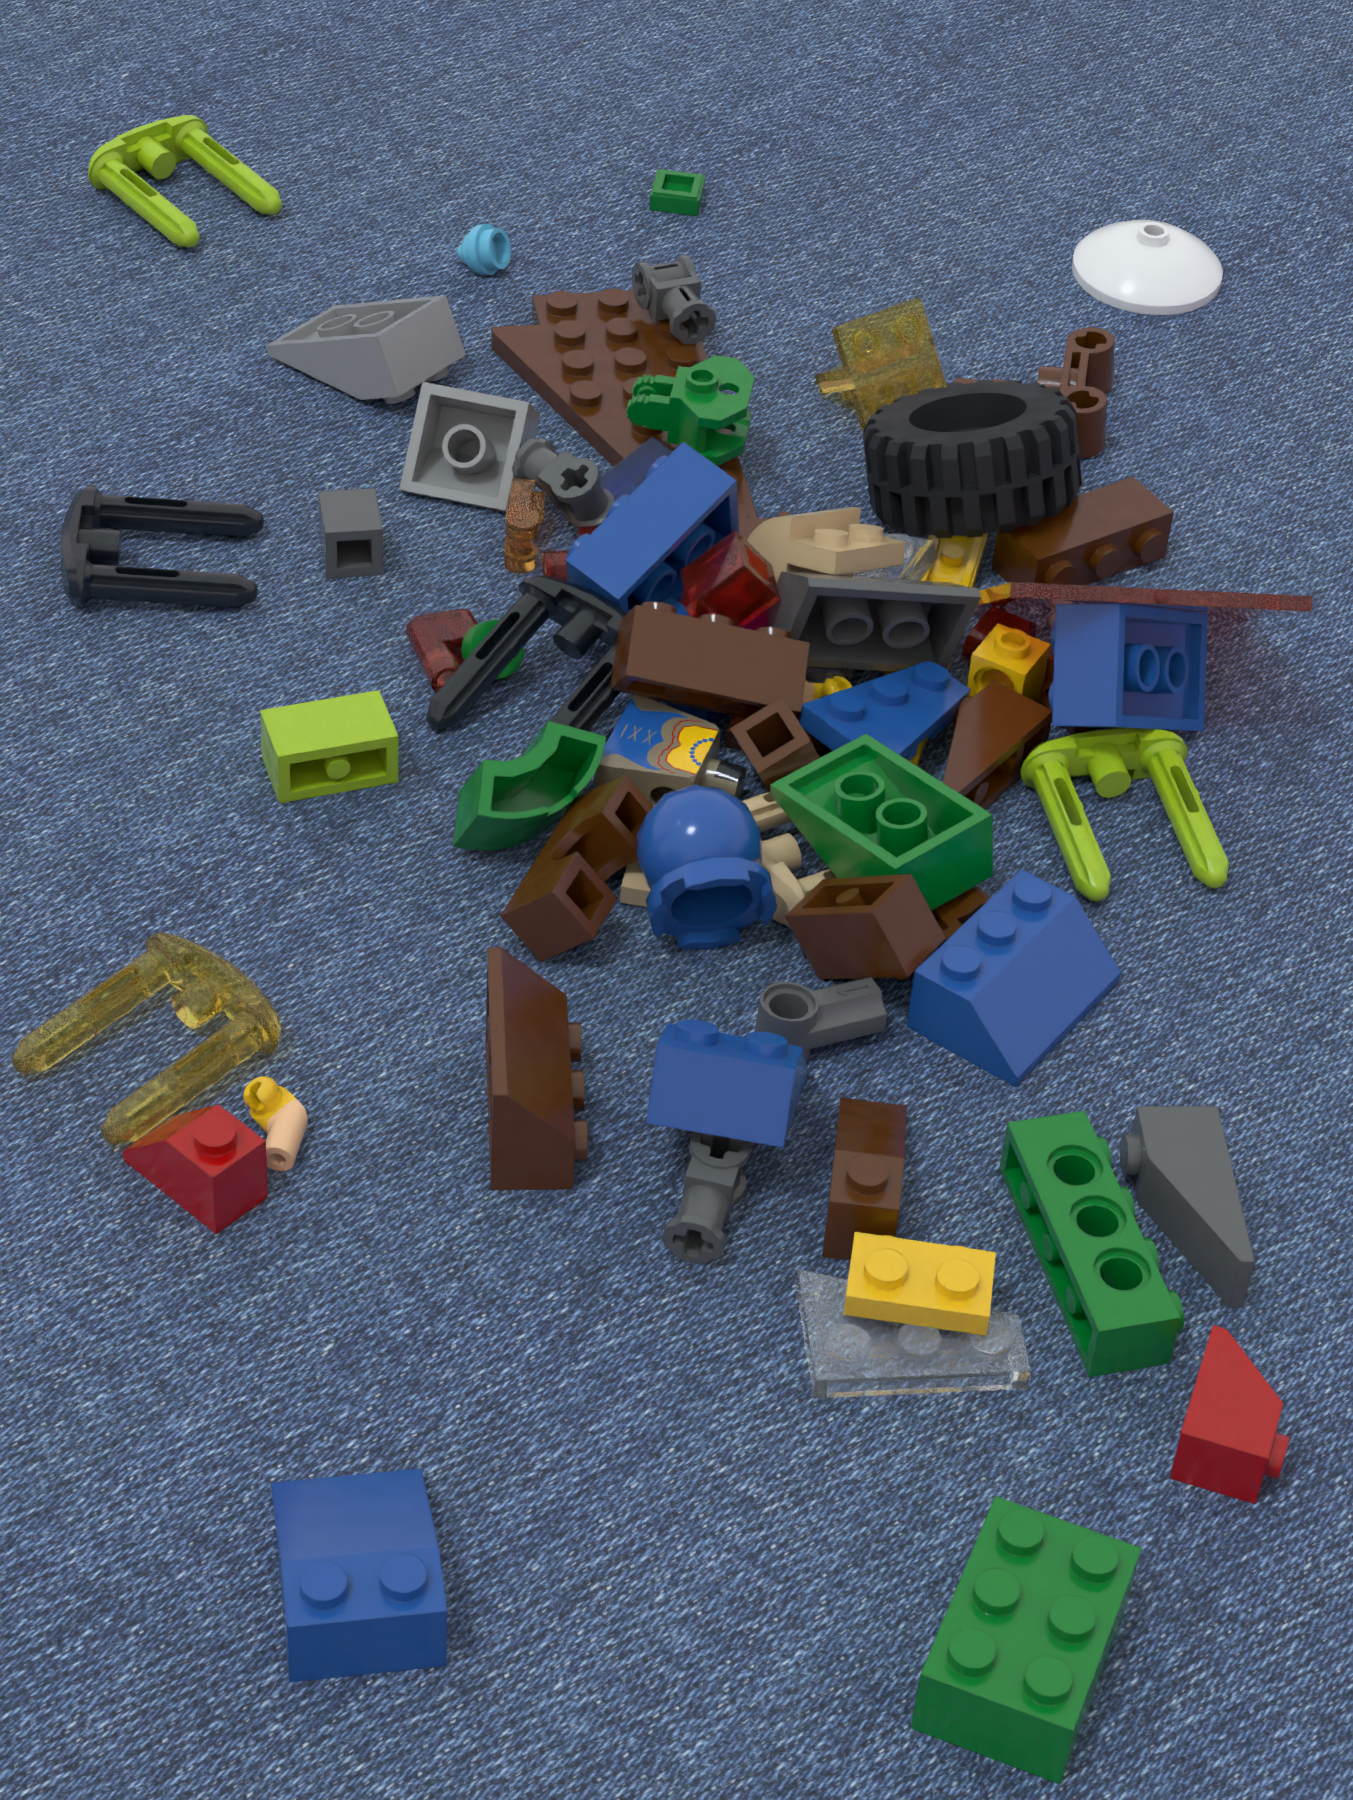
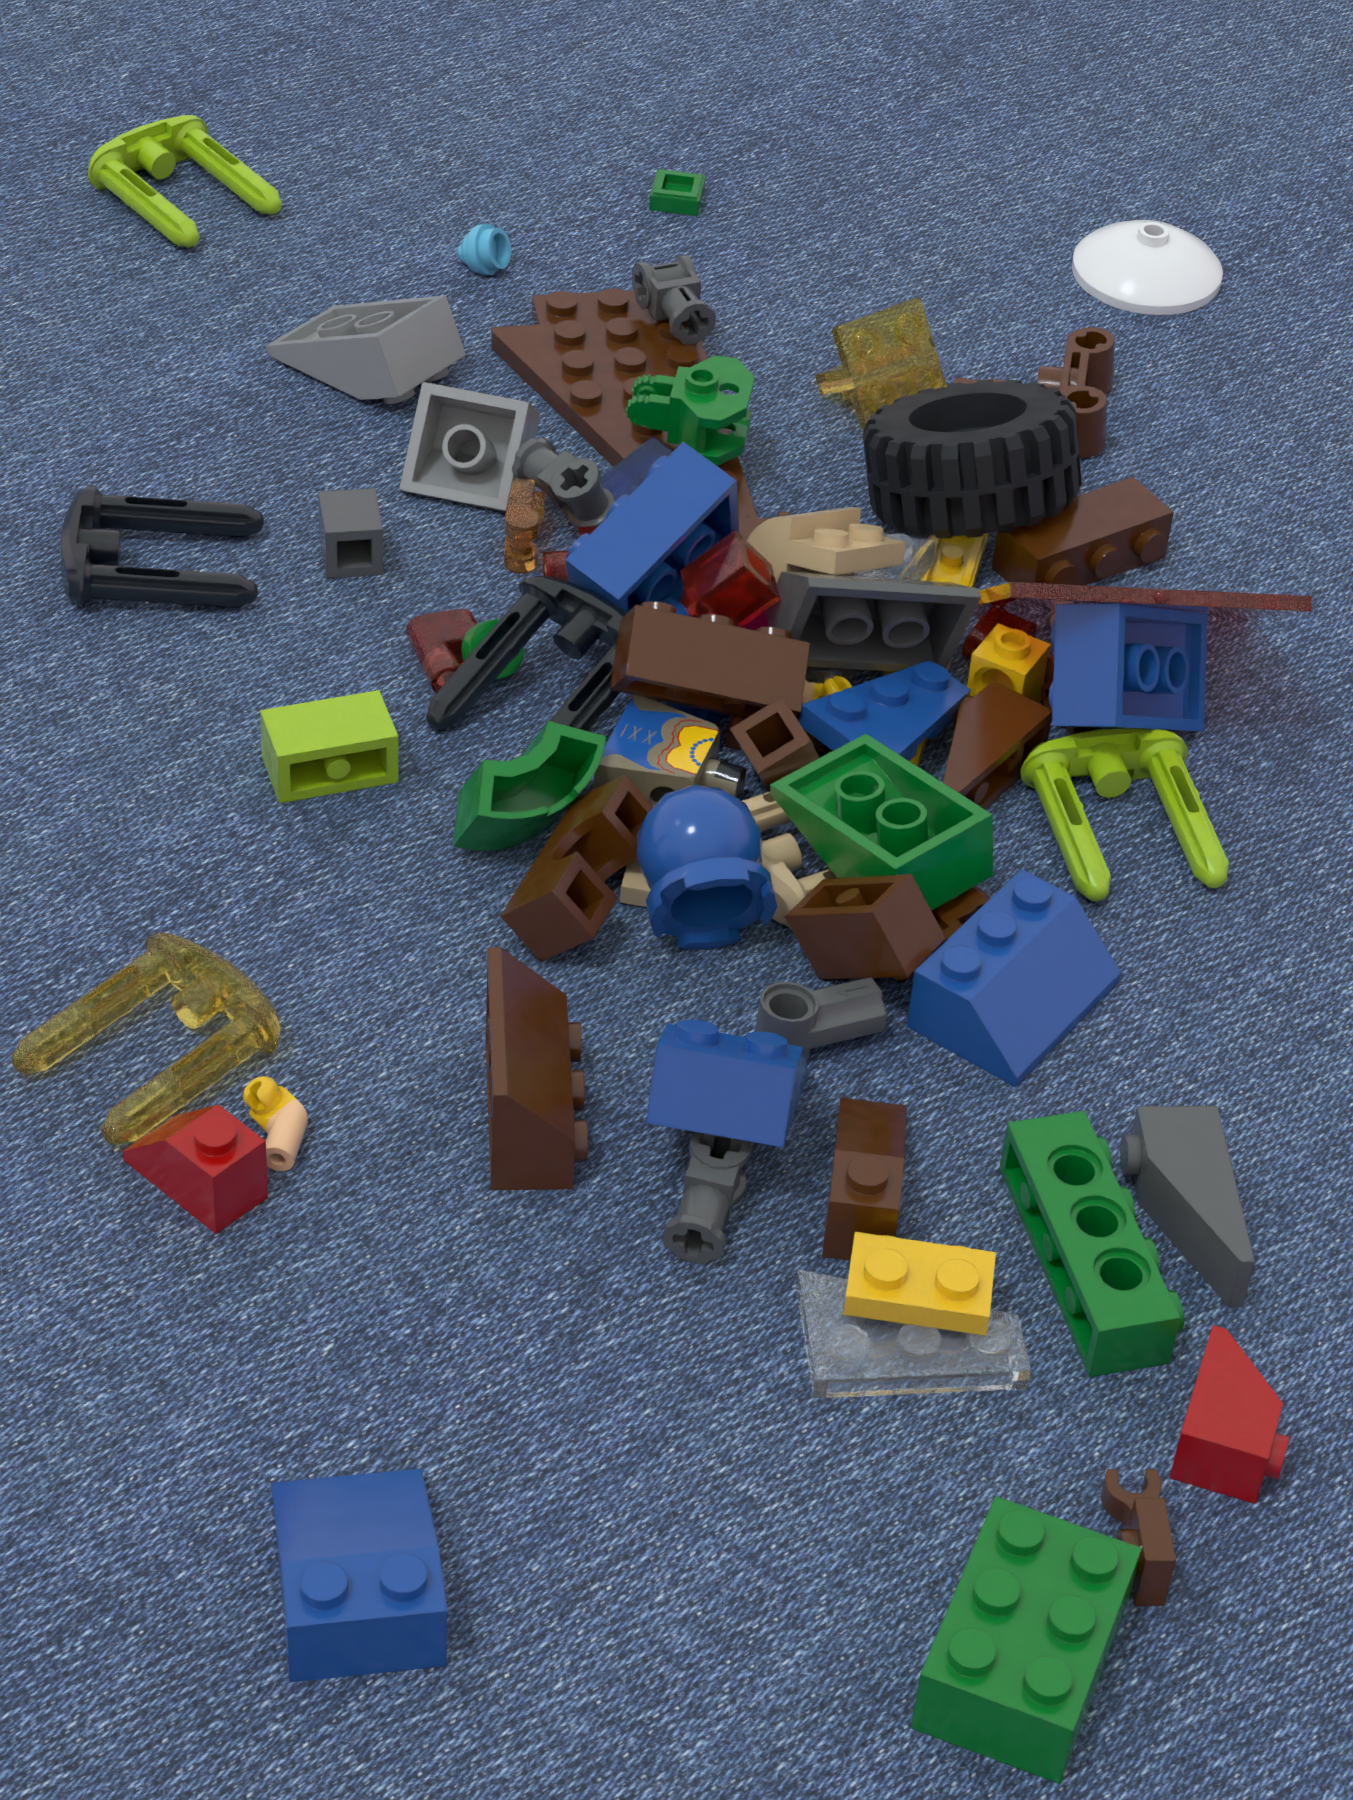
none -> reddish brown plate [1101,1469,1176,1606]

